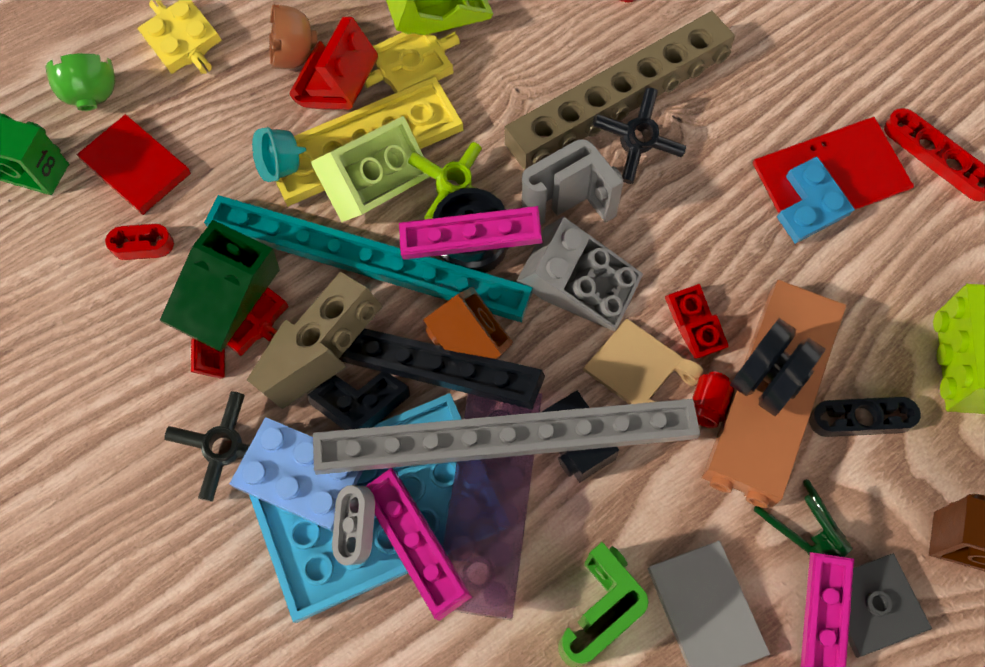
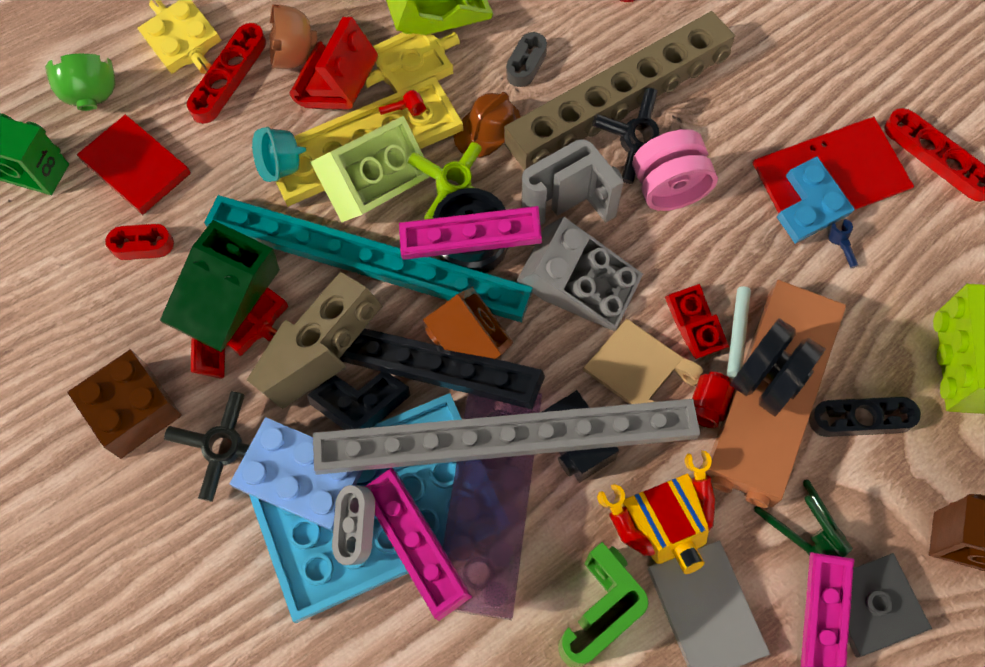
none -> reddish brown brick [67,349,182,459]
none -> red beam [187,23,266,124]
none -> red hand [379,90,426,116]
none -> dark orange piece [453,92,521,158]
none -> dark grey beam [506,32,547,87]
none -> torso [597,450,715,574]
none -> bright pink wheel [632,130,718,211]
none -> light aqua bar [727,286,751,379]
none -> dark blue hand [828,219,859,269]

